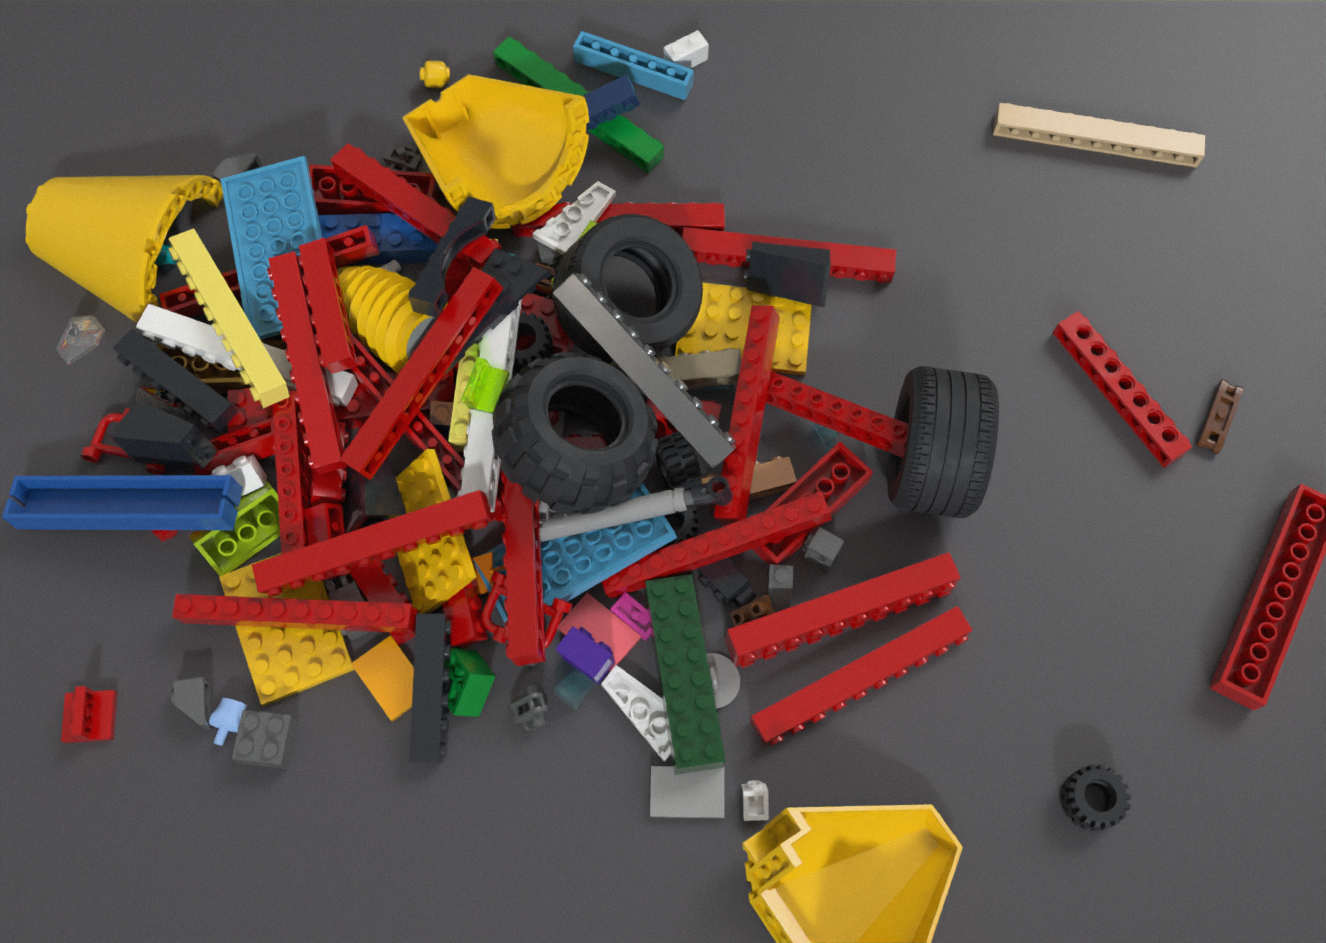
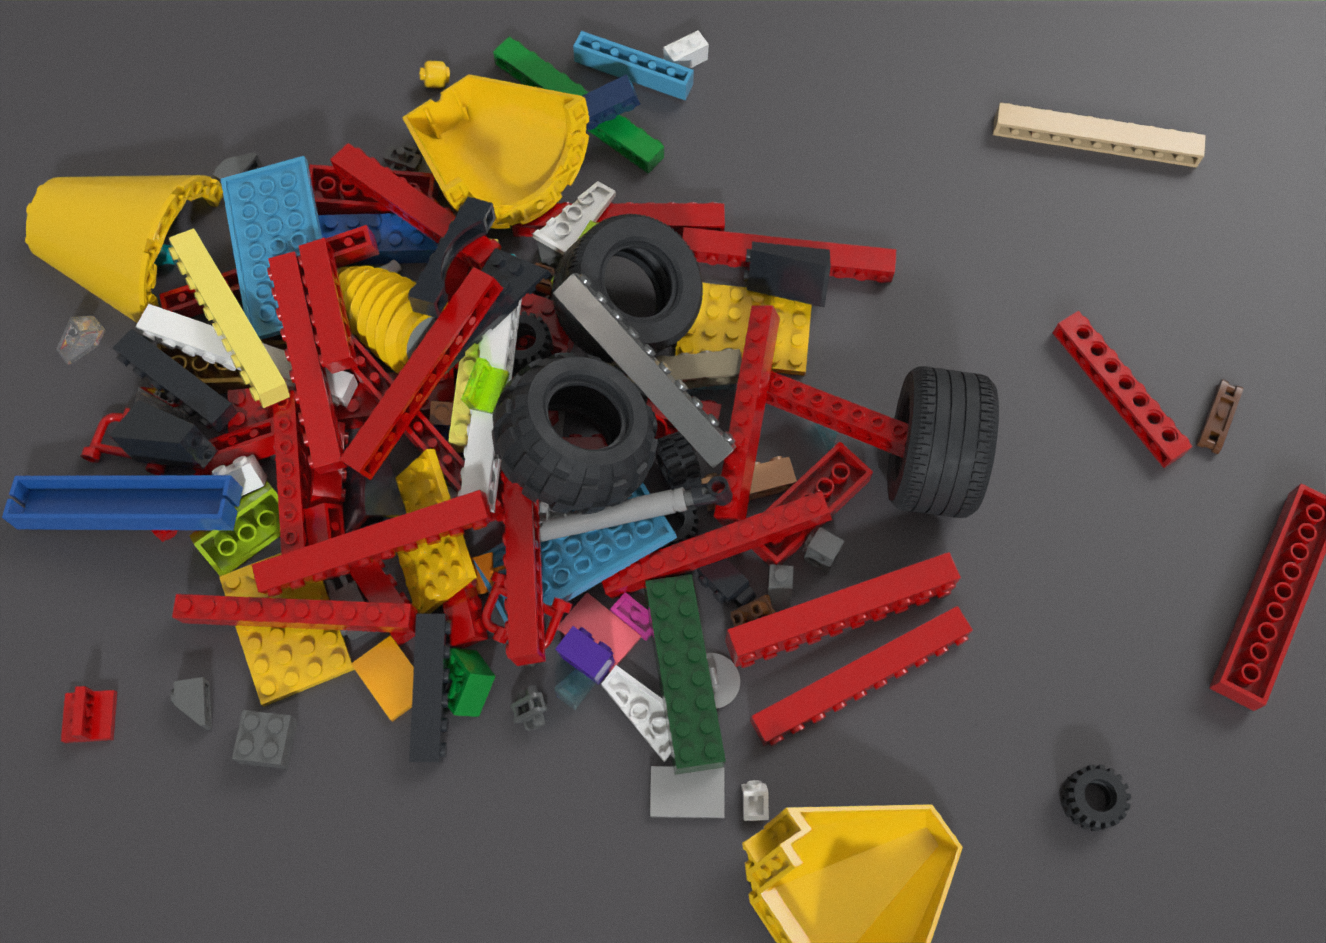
light blue piece [209,698,247,746] -> none

